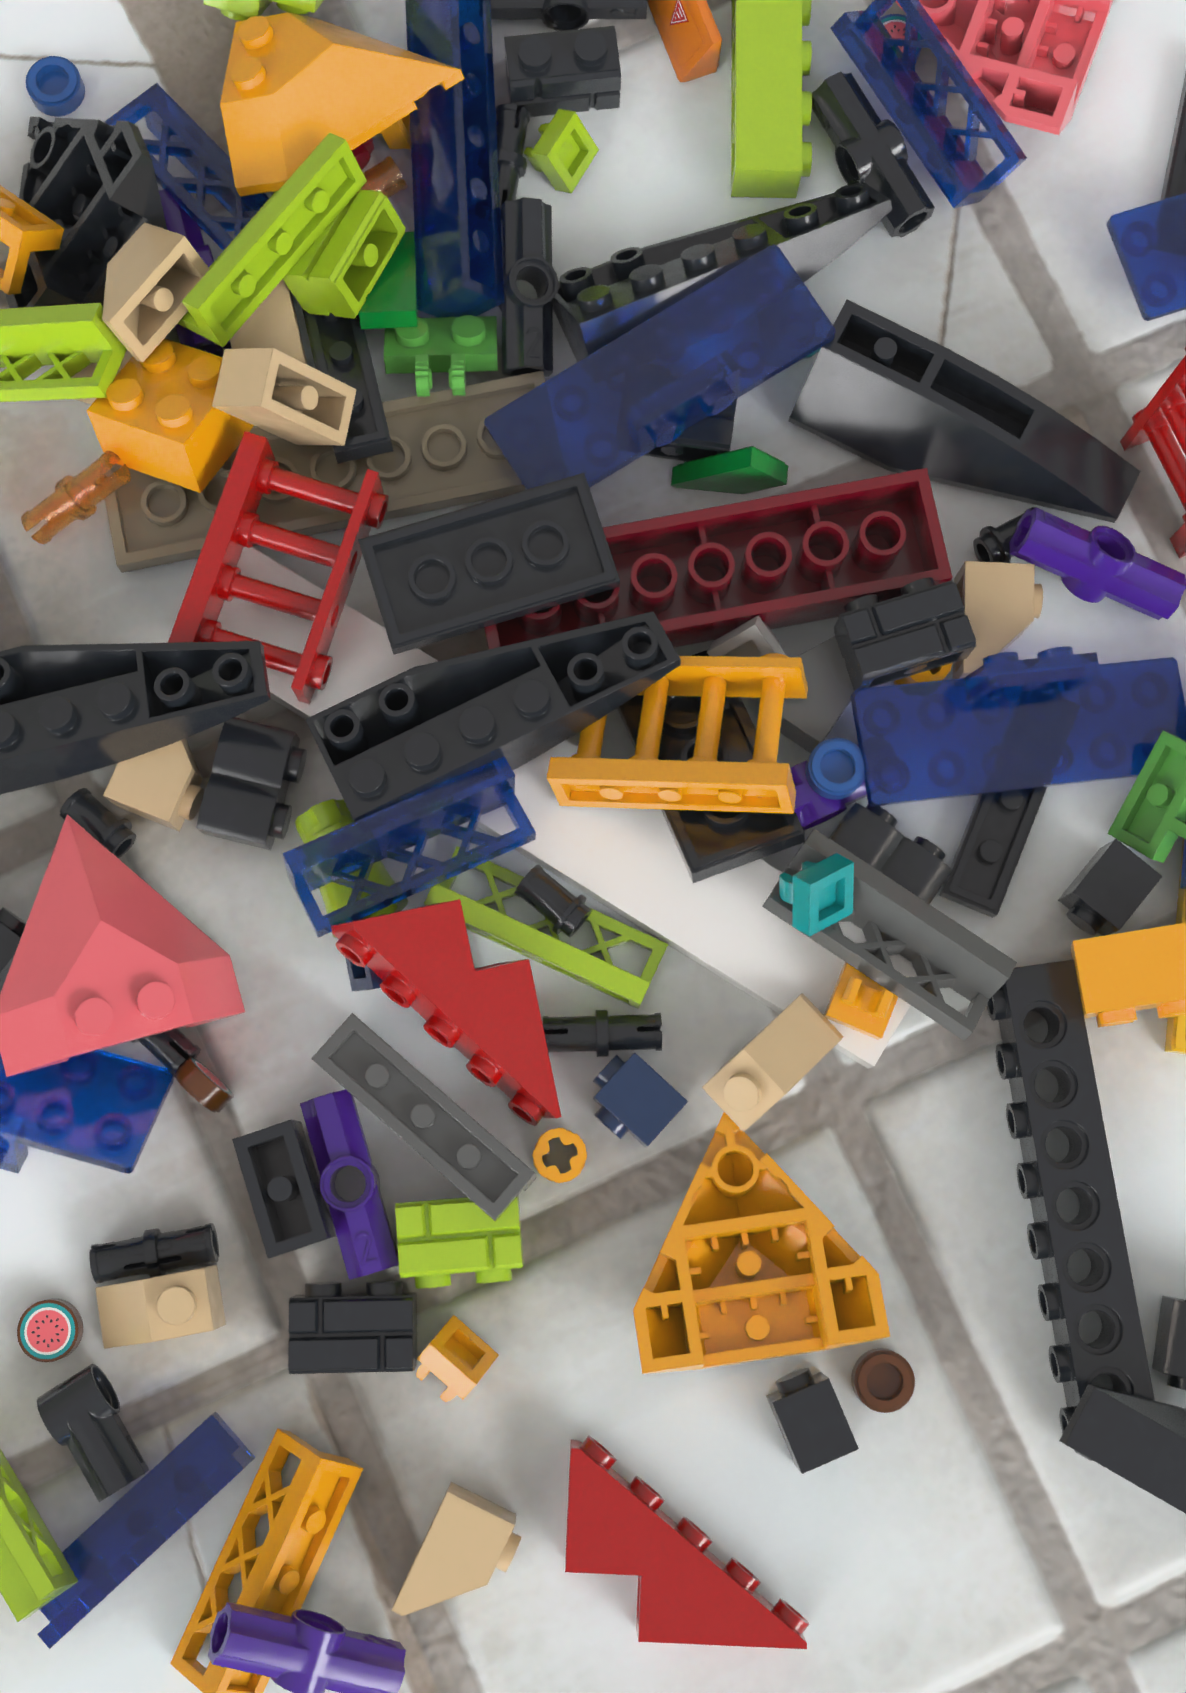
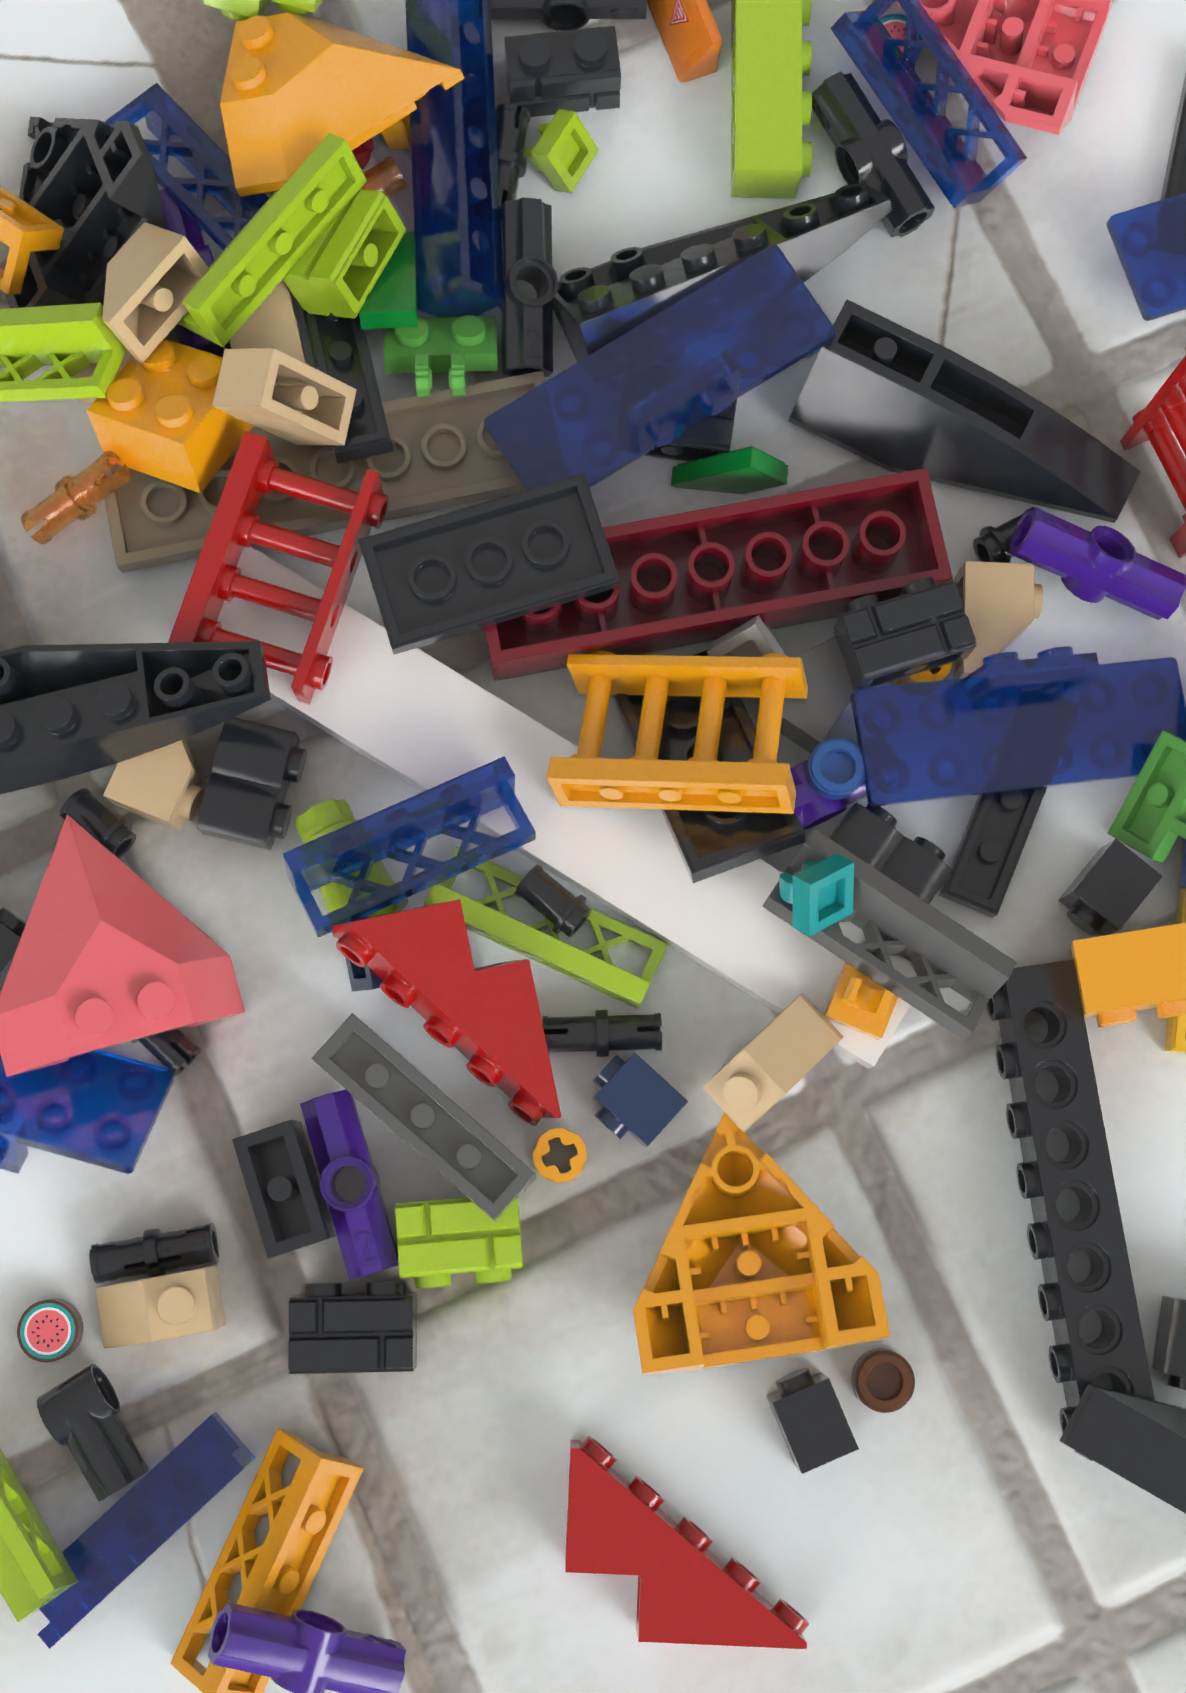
blue tile [26,56,85,117] -> none
reddish brown tile [175,1056,234,1113] -> none
black wedge [305,611,681,843] -> none
tan slope [391,1482,521,1616] -> none
light orange tile [416,1315,499,1402] -> none

